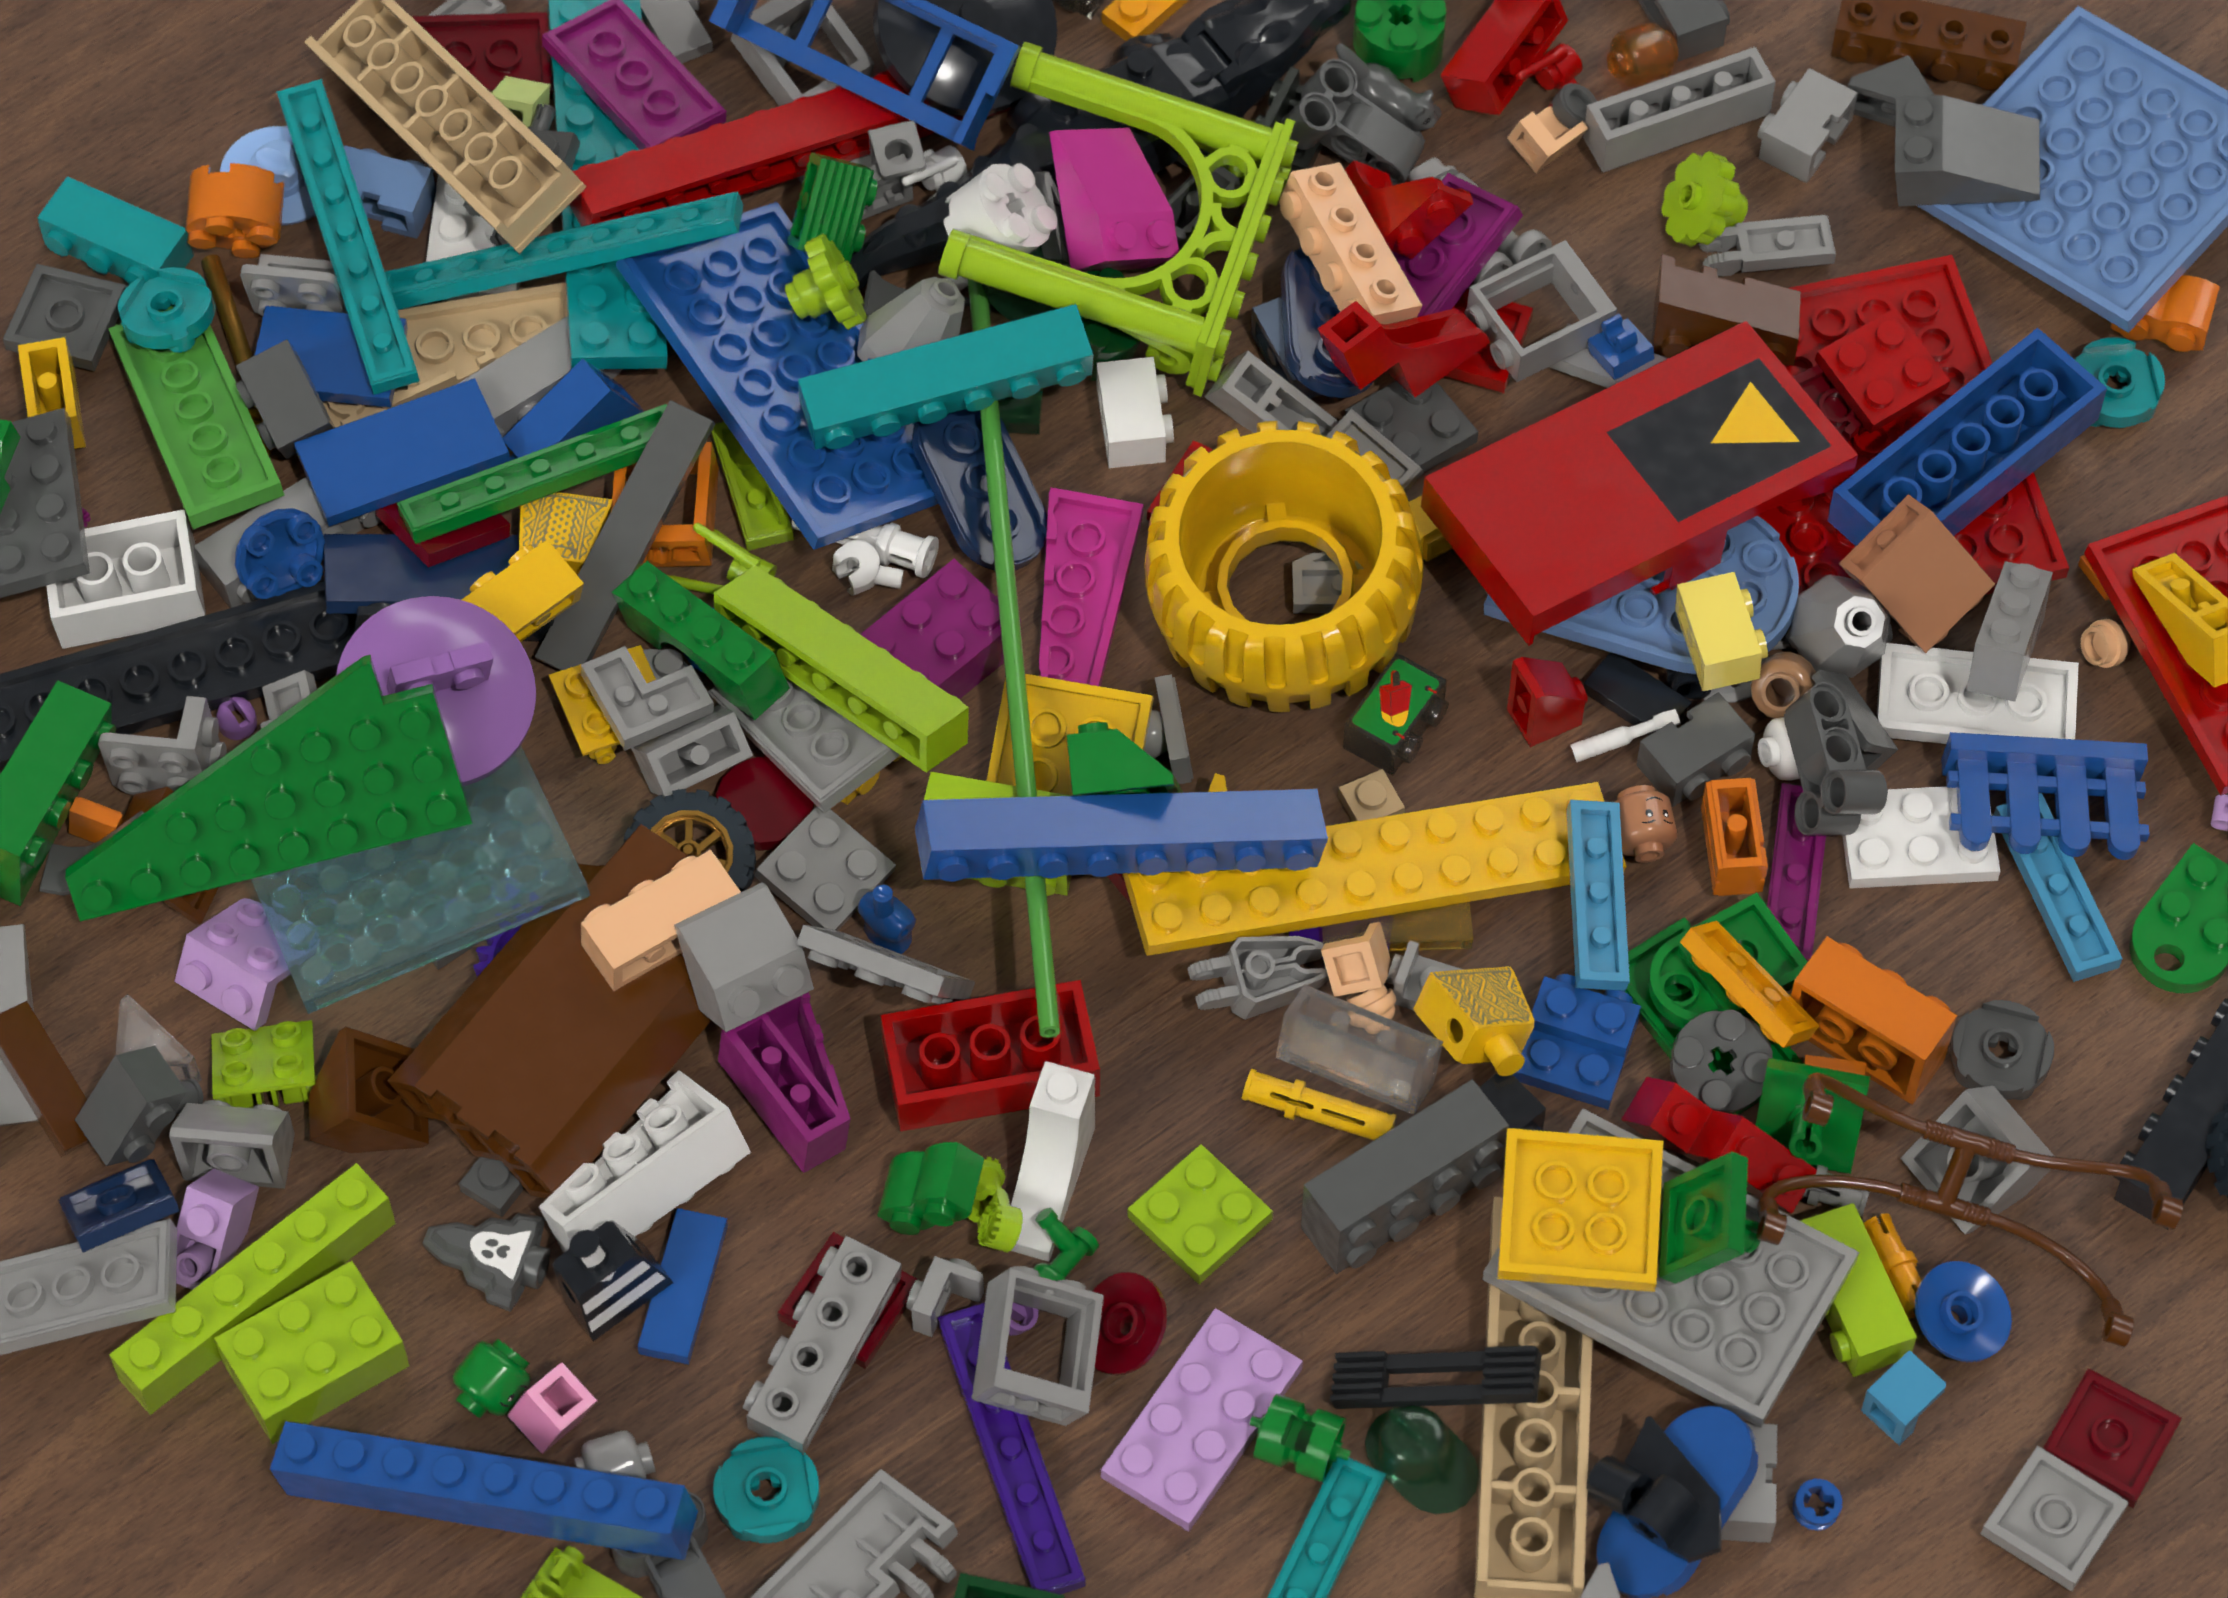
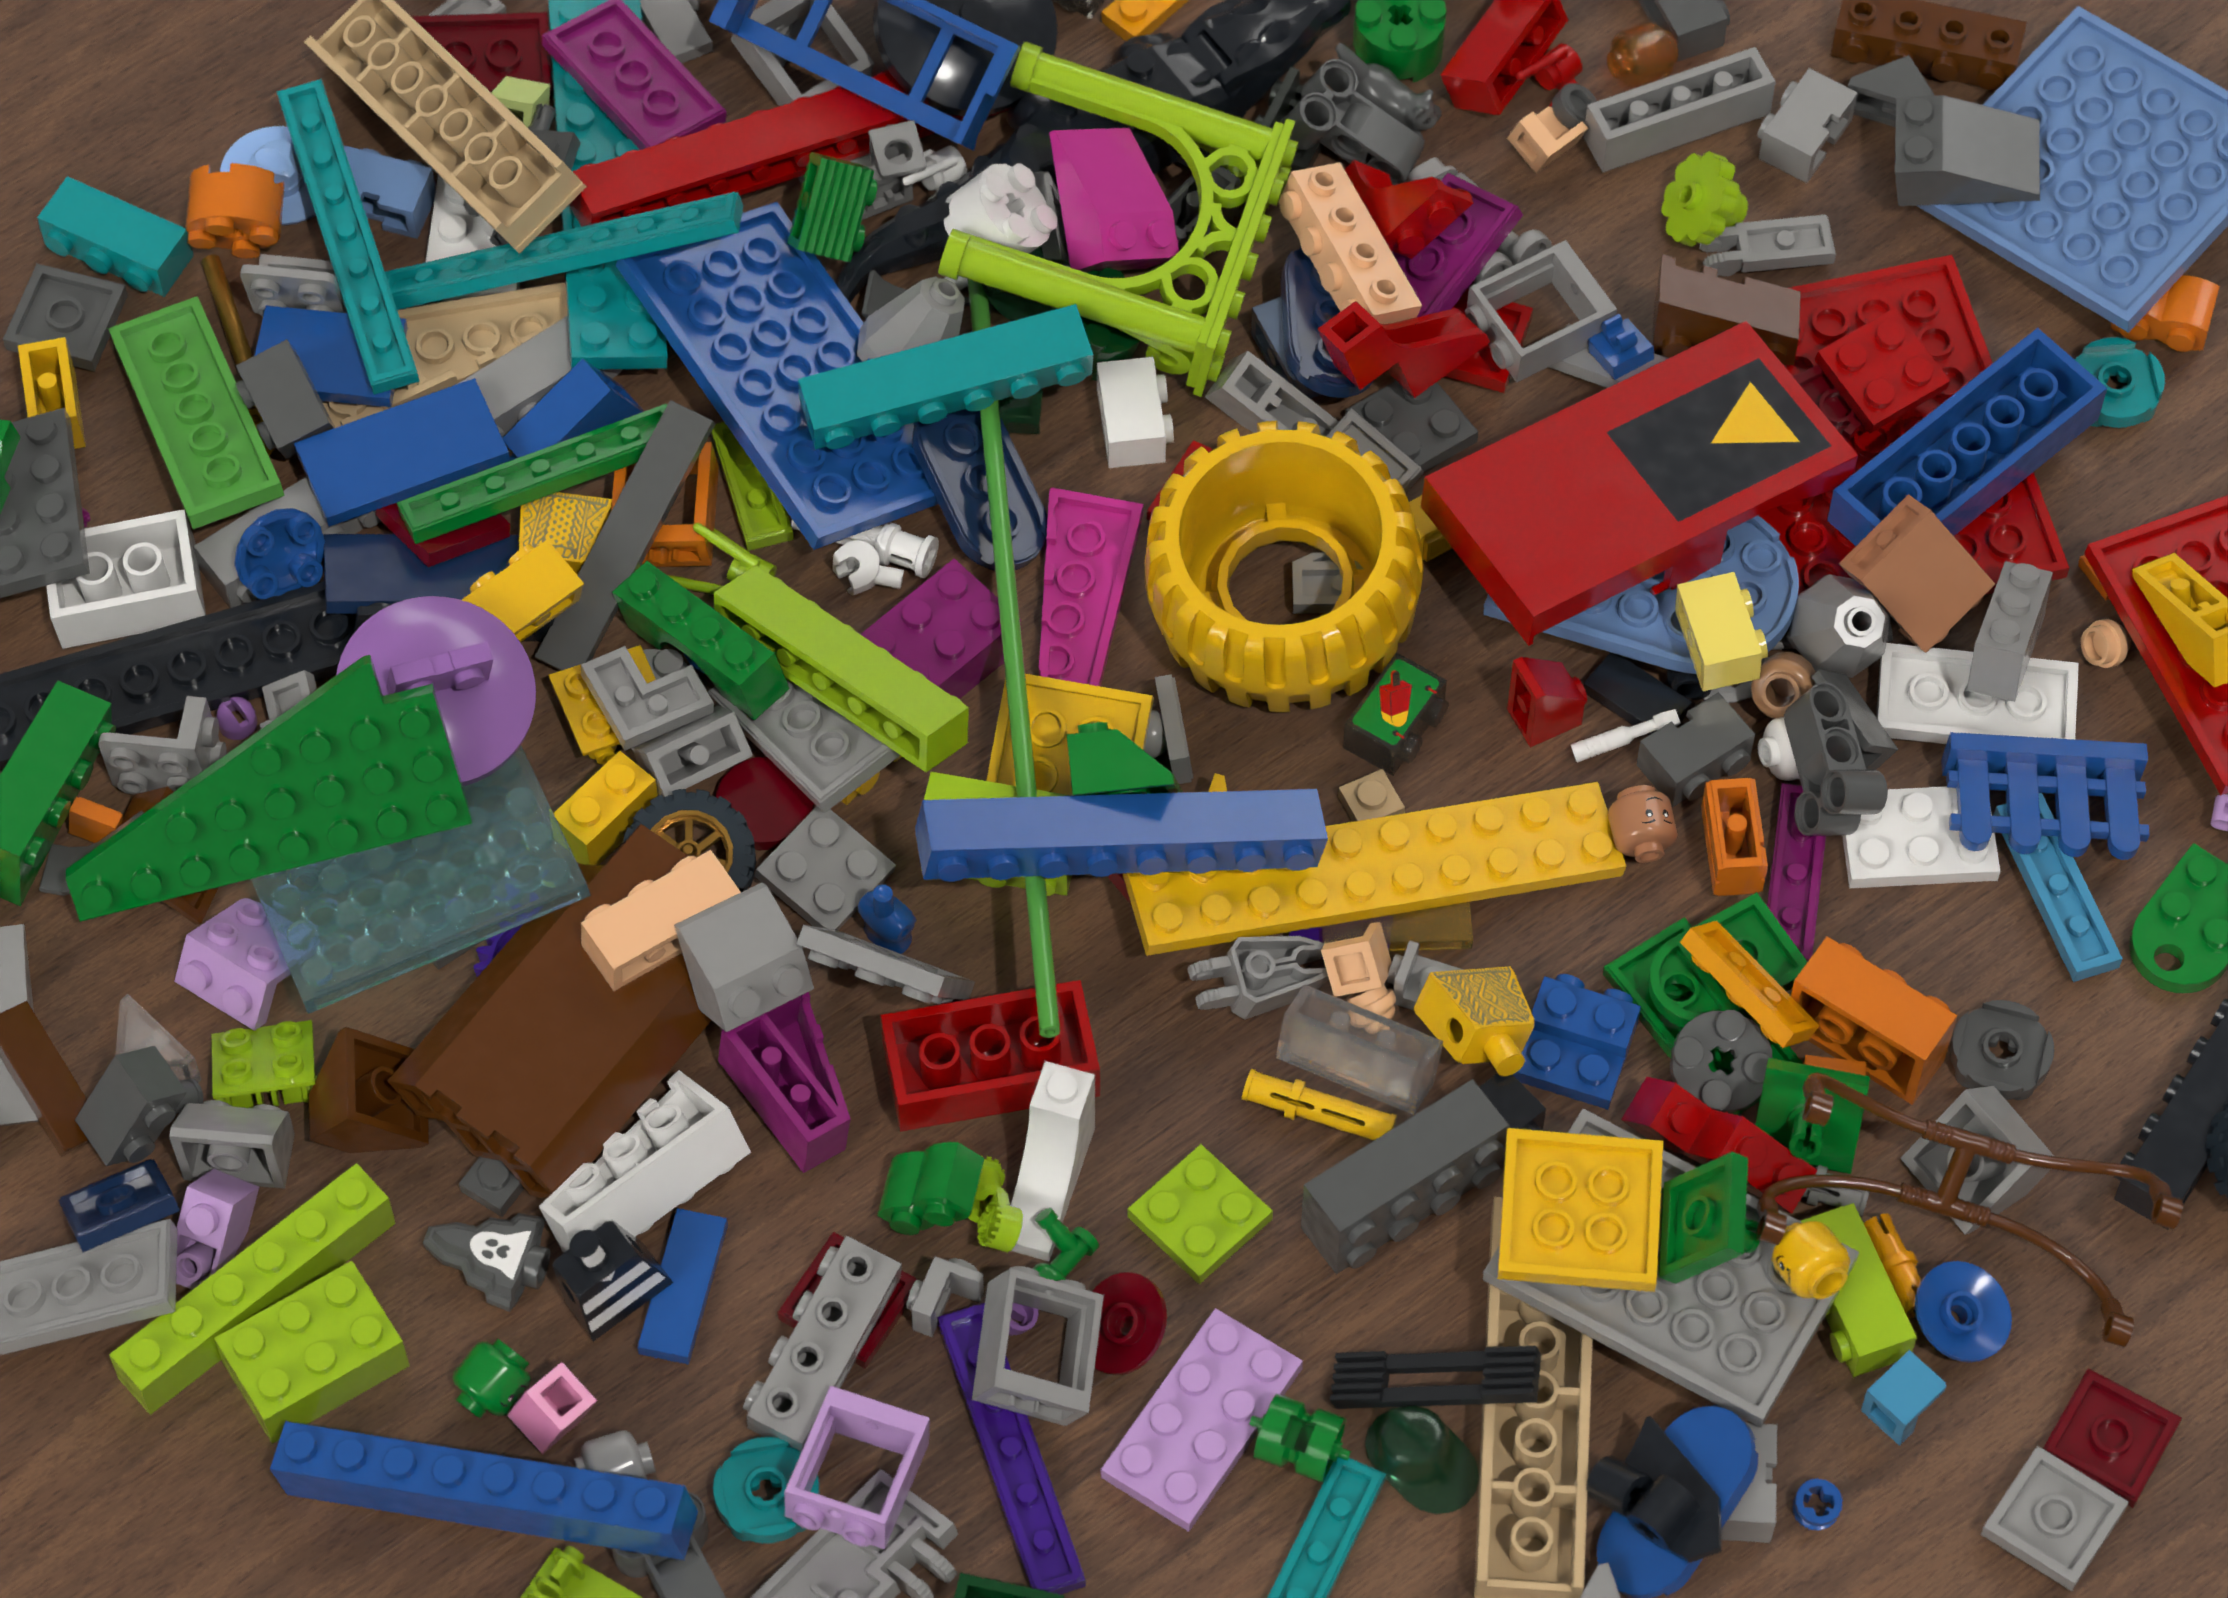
teal plate [118,267,216,353] -> none
lime plant [785,233,867,330] -> none
dark azure plate [1566,800,1630,991] -> none
none -> yellow brick [551,751,658,866]
none -> lavender window [785,1386,930,1549]
none -> yellow head [1771,1221,1850,1299]

